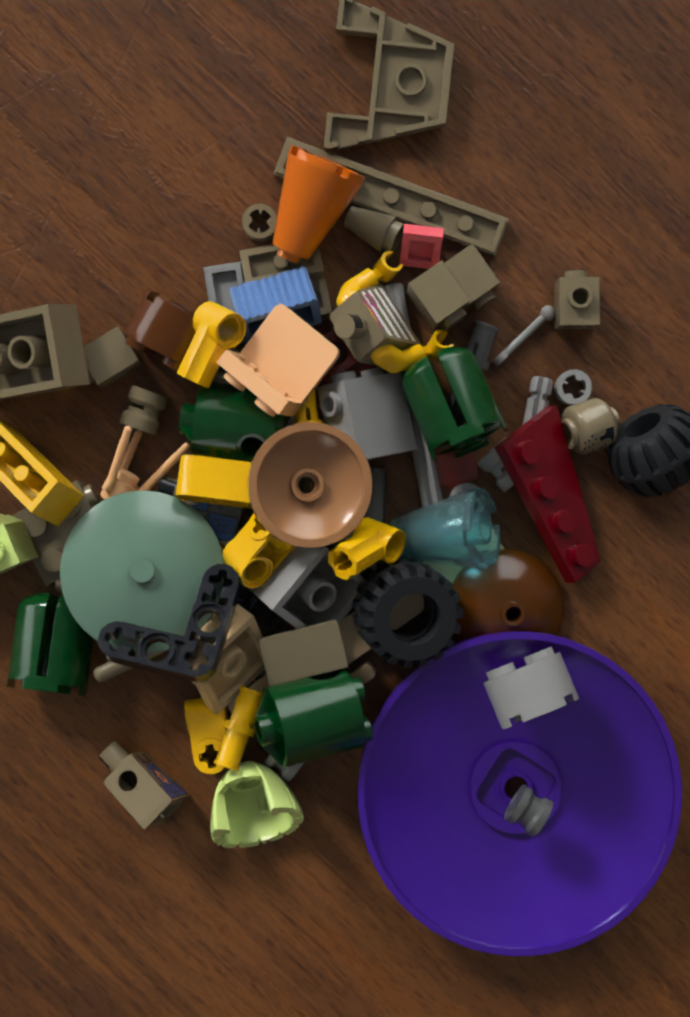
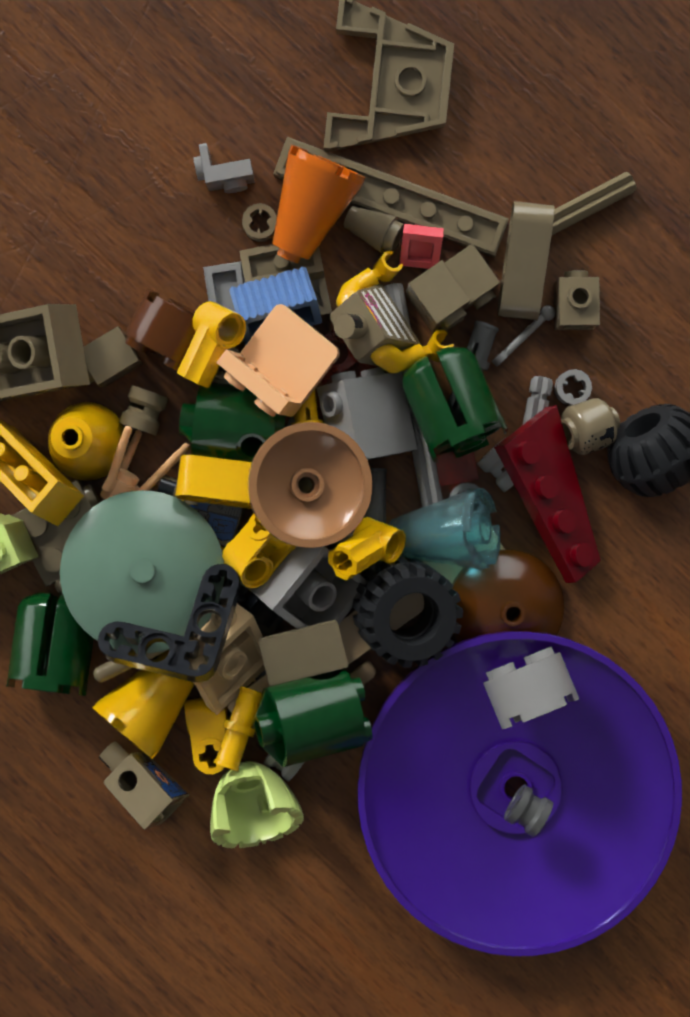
none -> yellow cone [48,402,124,481]
none -> yellow cone [92,650,194,759]
none -> light grey bracket [194,143,255,193]
none -> dark tan beam [497,201,555,321]
none -> dark tan axle [552,172,637,235]

